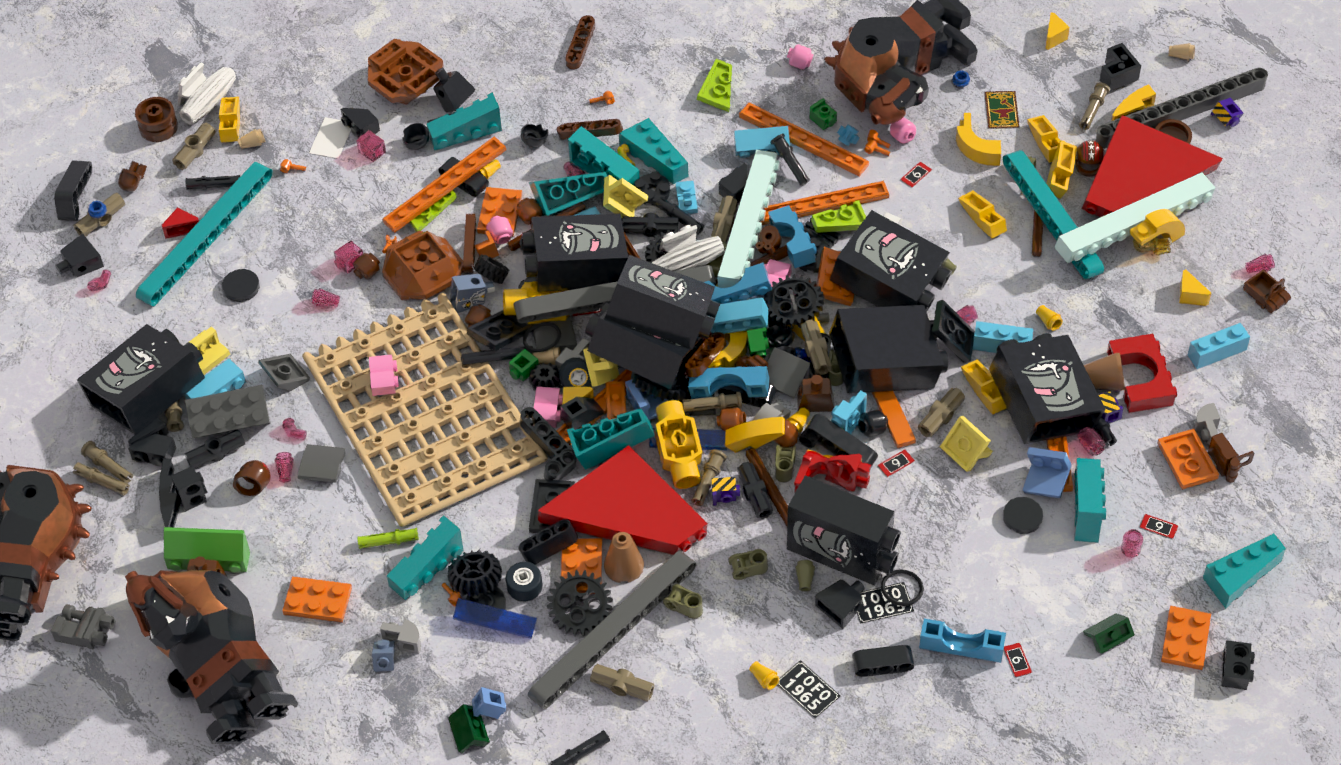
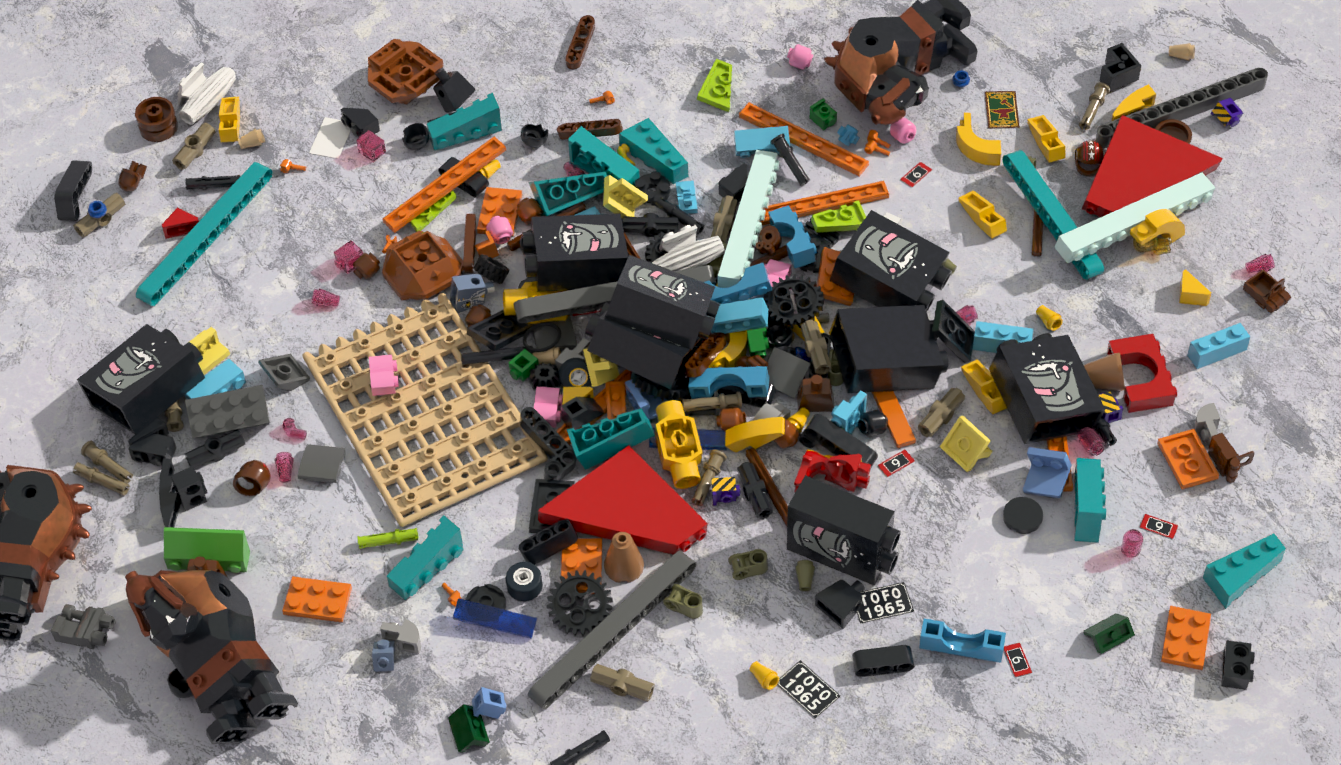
black torso [55,234,104,277] -> none
clear pink arm [87,270,111,291] -> none
black tile [222,269,260,302] -> none
black gear [447,549,502,597] -> none
olive piece [775,445,796,483] -> none
black tyre [881,569,924,606] -> none
yellow slope [1045,12,1070,50] -> none
yellow slope [1046,140,1077,199] -> none

